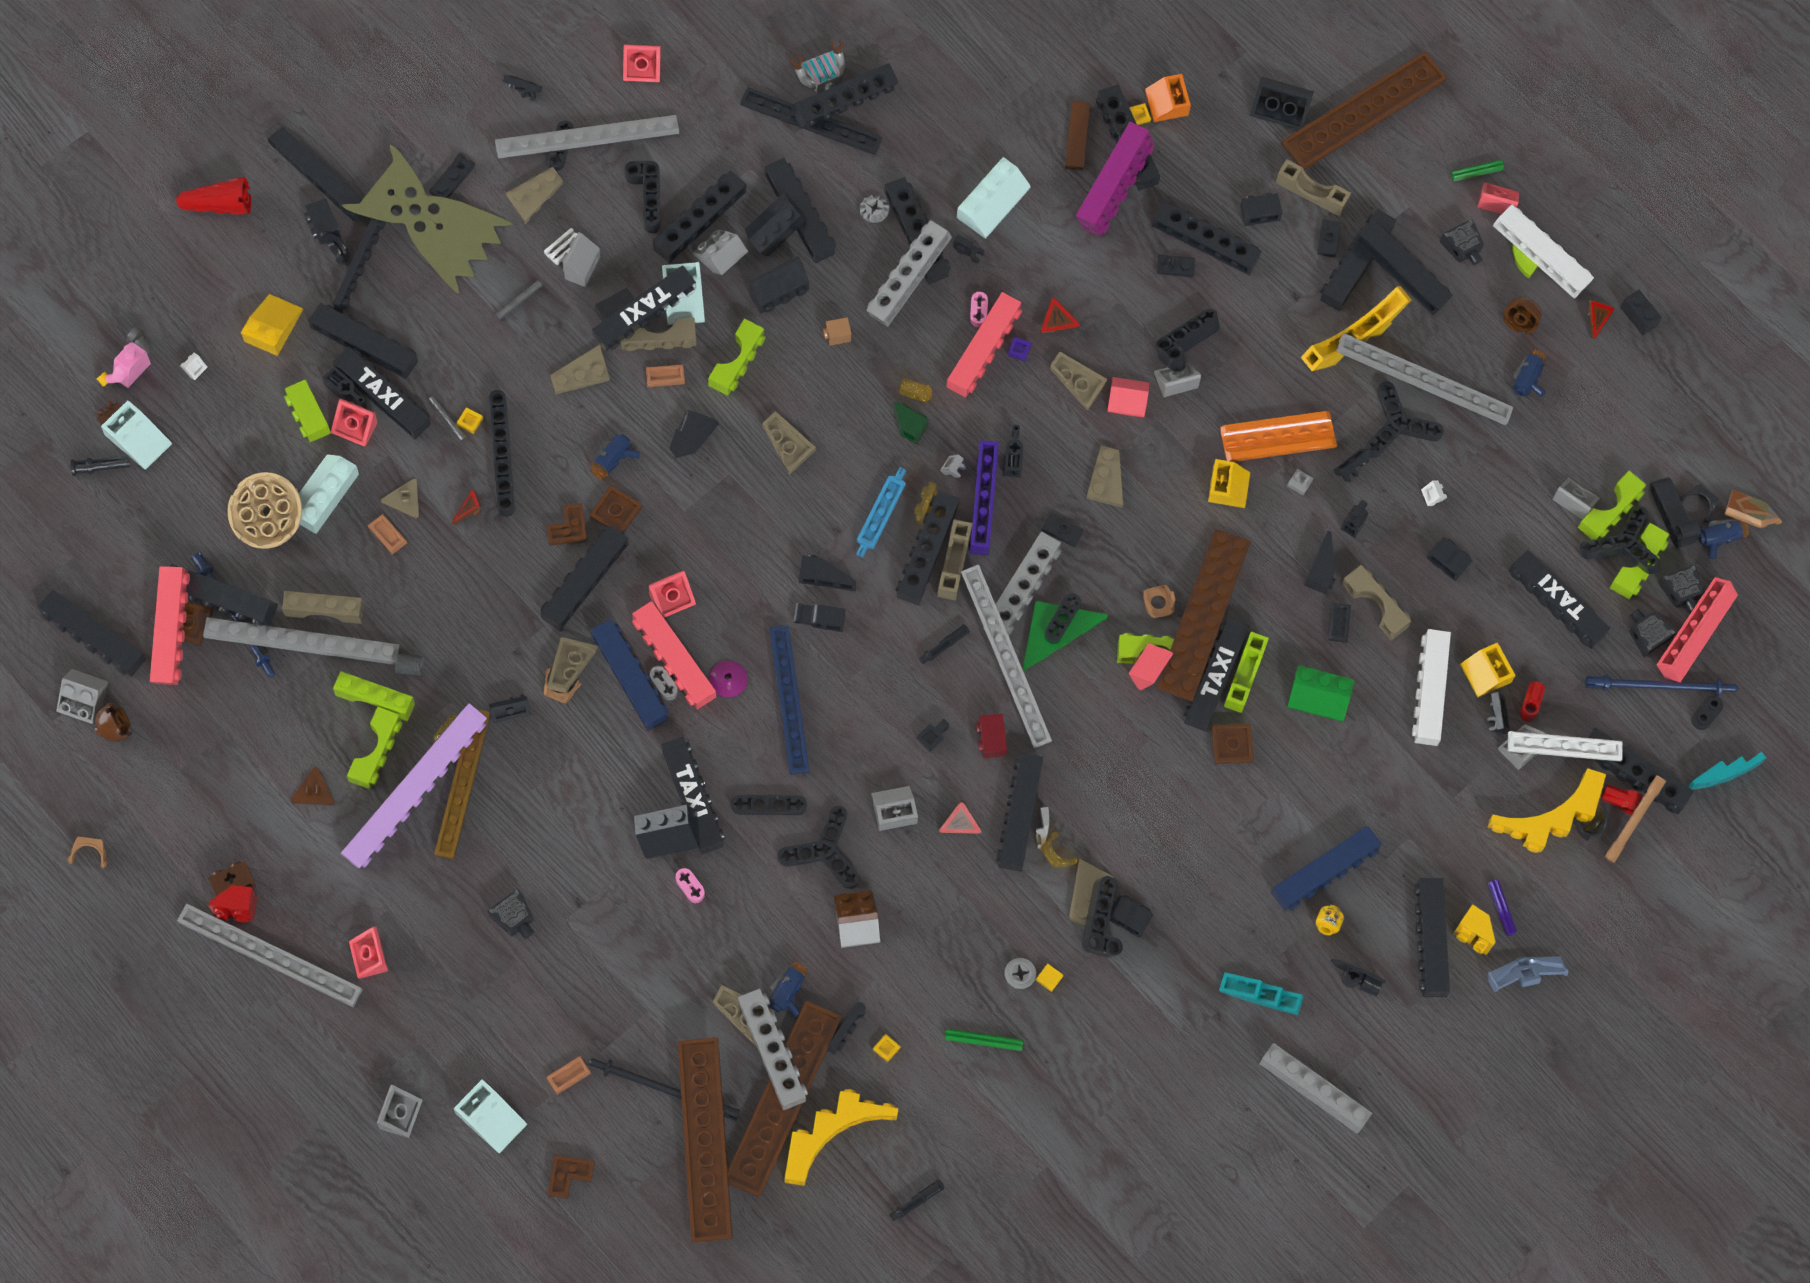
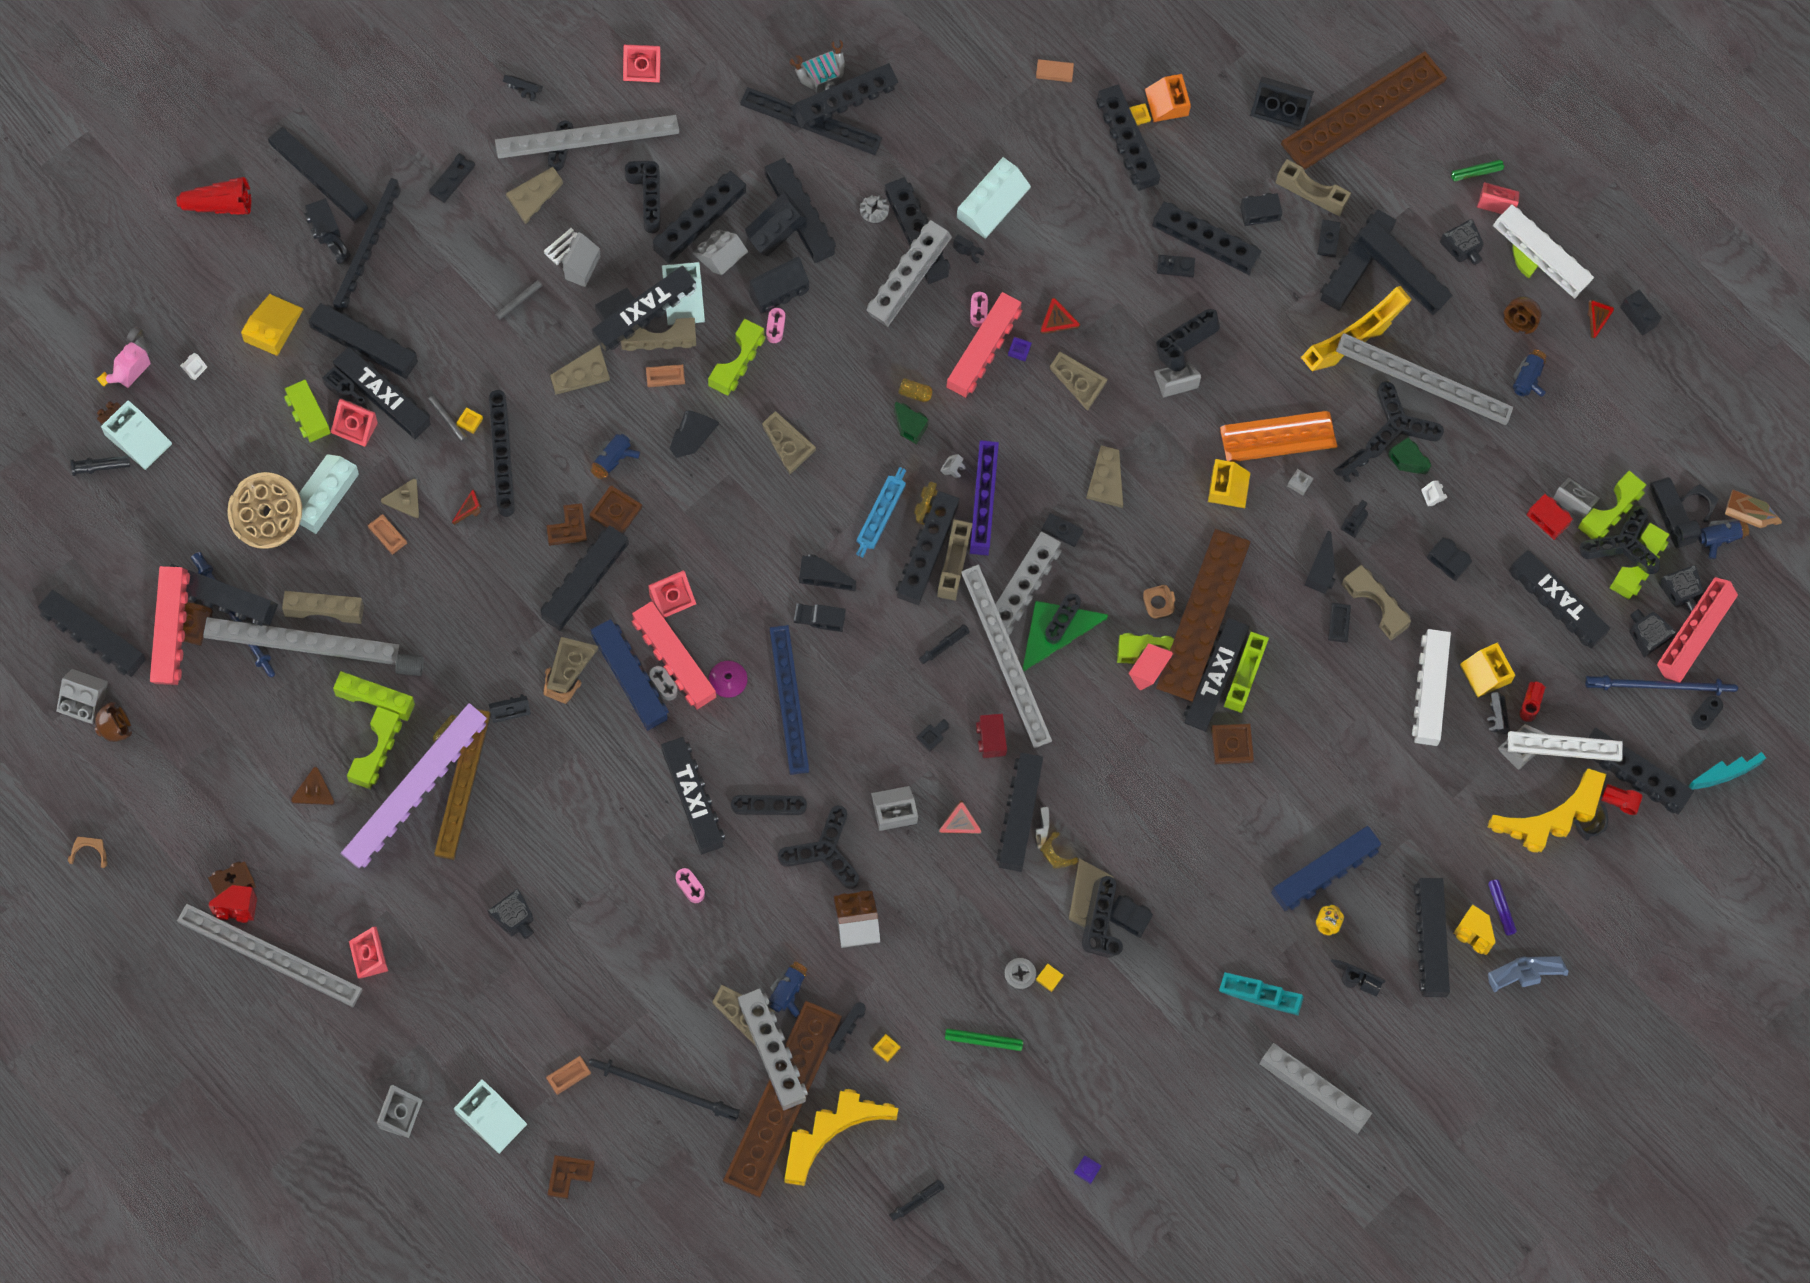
olive piece [342,145,512,294] -> none
black slope [634,805,700,859] -> none
reddish brown plate [678,1037,733,1243] -> none
medium nougat brick [823,317,851,346] -> none
black piece [1004,424,1023,478] -> none
reddish brown tile [1065,101,1090,170] -> none
magenta brick [1076,122,1154,237] -> none
coral slope [1107,377,1149,418] -> none
green slope [1287,665,1354,722] -> none
medium nougat piece [1604,775,1666,863] -> none
none -> bright pink beam [766,308,785,343]
none -> nougat tile [1036,59,1074,82]
none -> dark purple plate [1074,1155,1102,1184]
none -> dark green slope [1388,437,1431,475]
none -> red brick [1526,494,1573,540]

